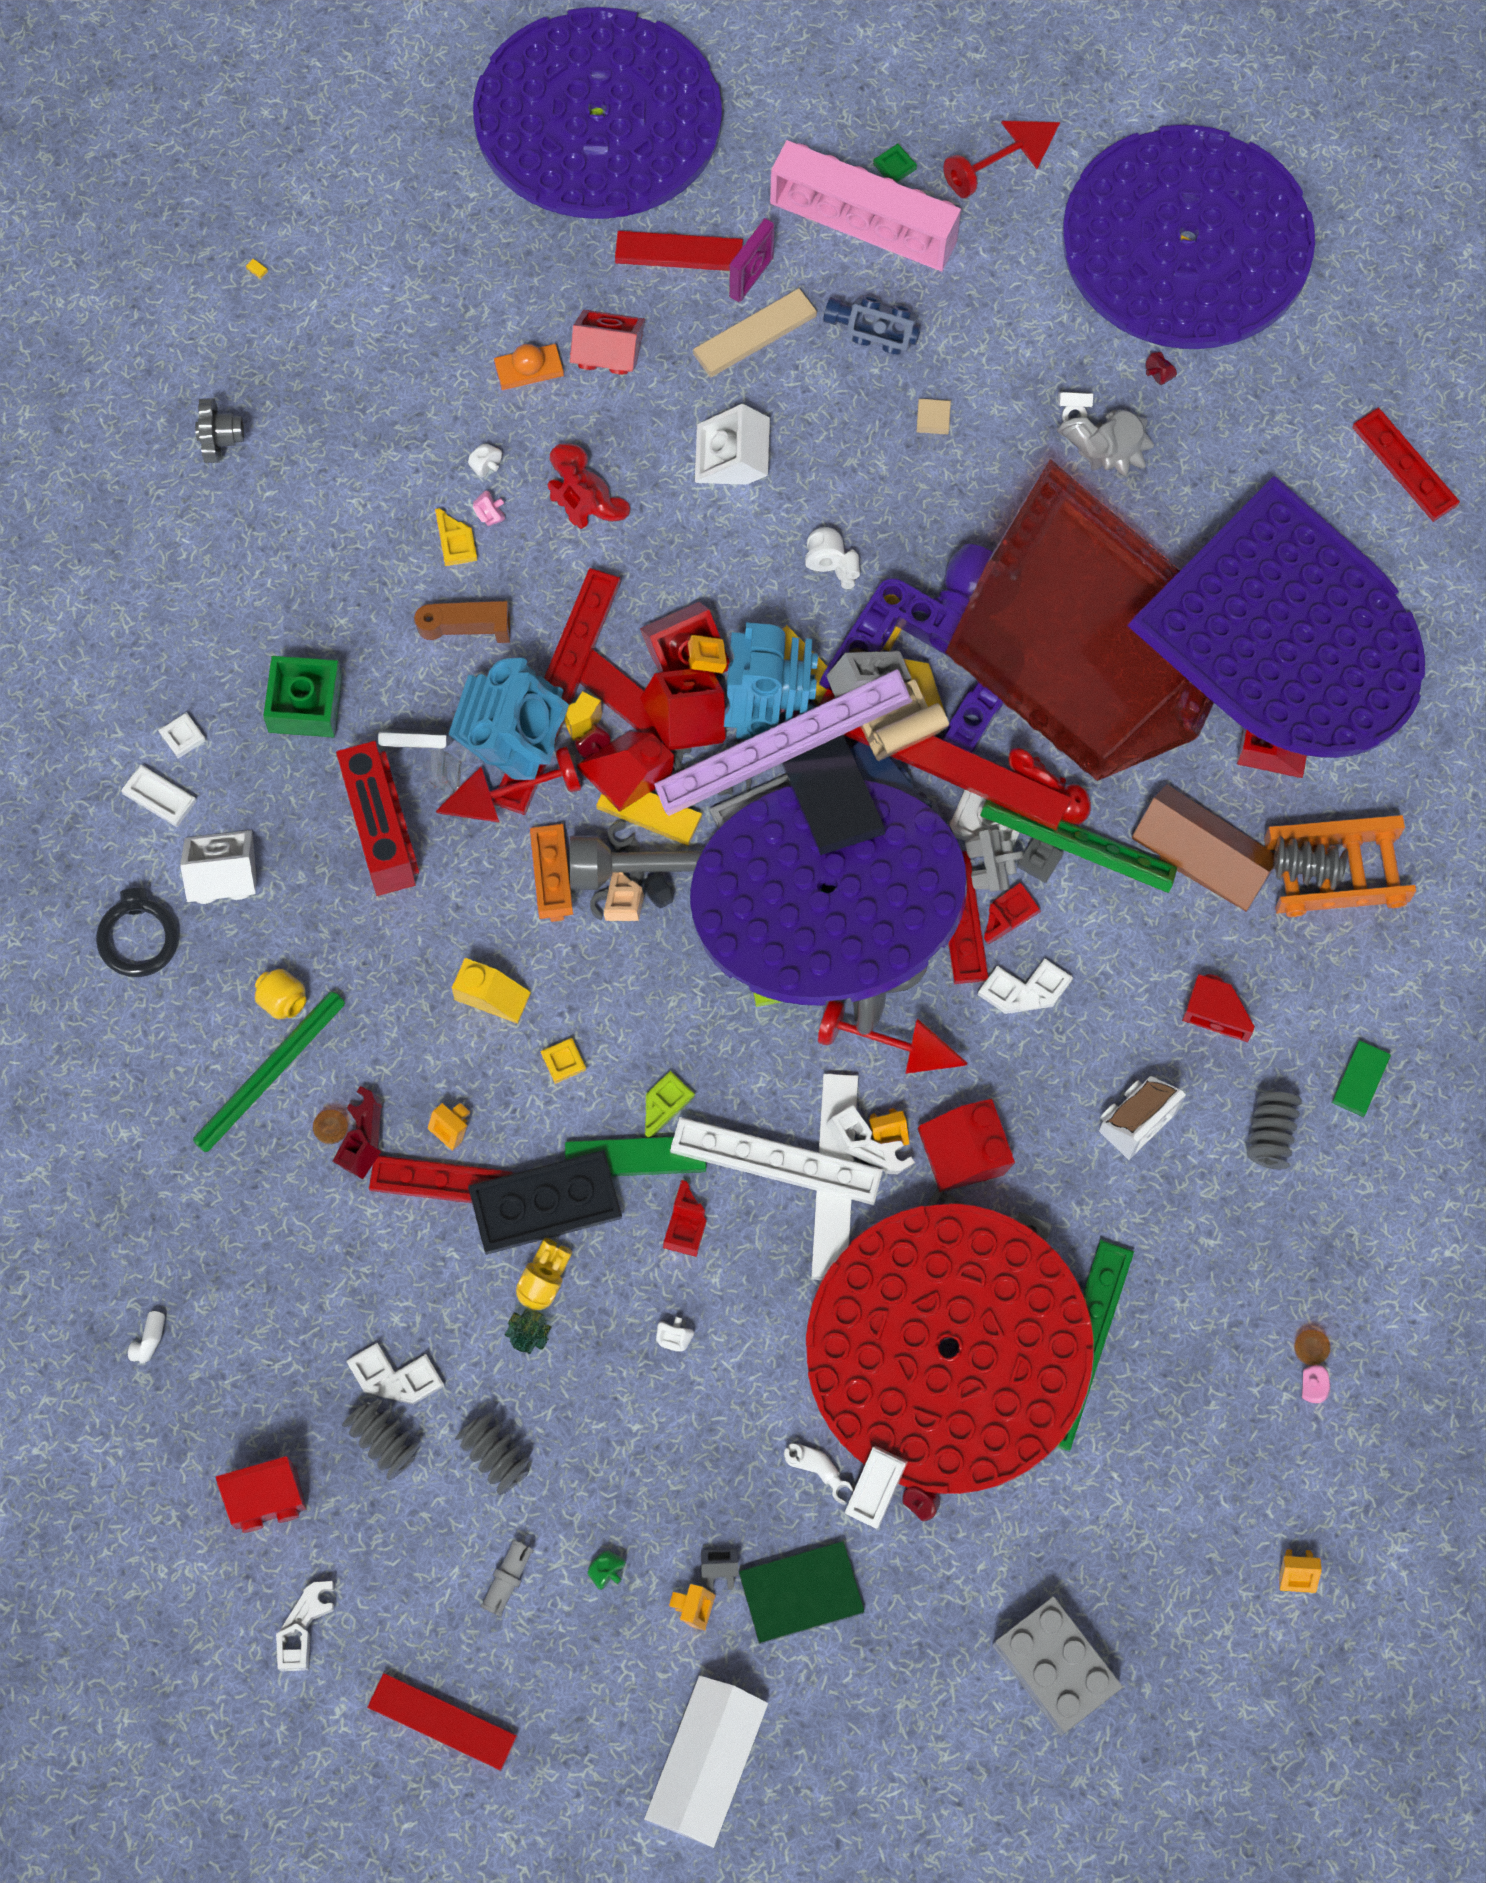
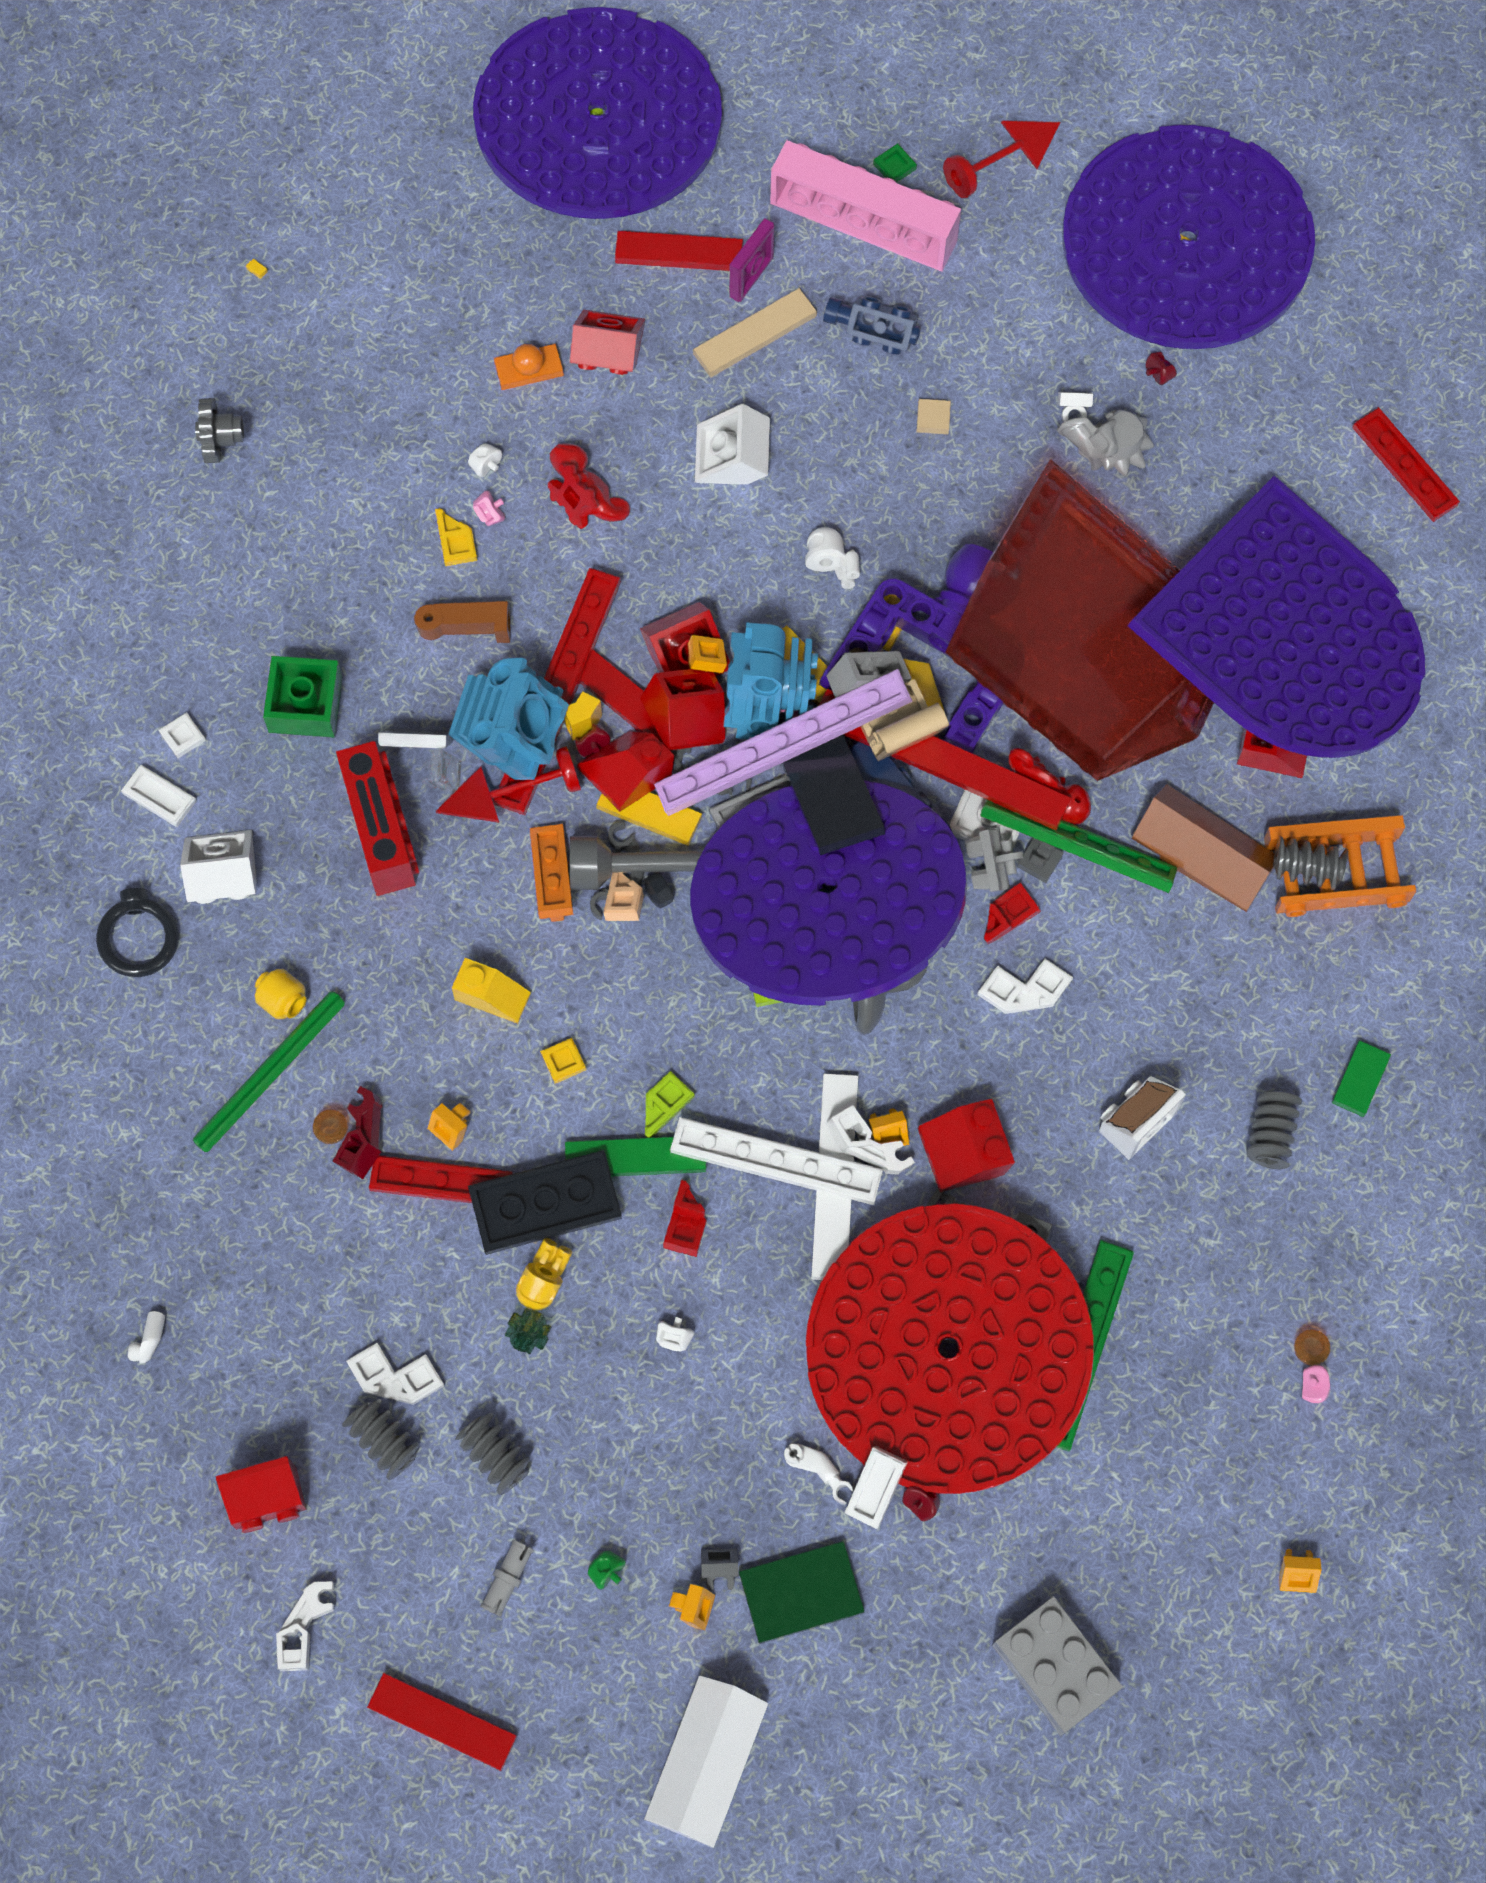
red piece [818,1000,968,1074] -> none
red tile [948,851,988,985] -> none
red slope [1182,974,1255,1043] -> none

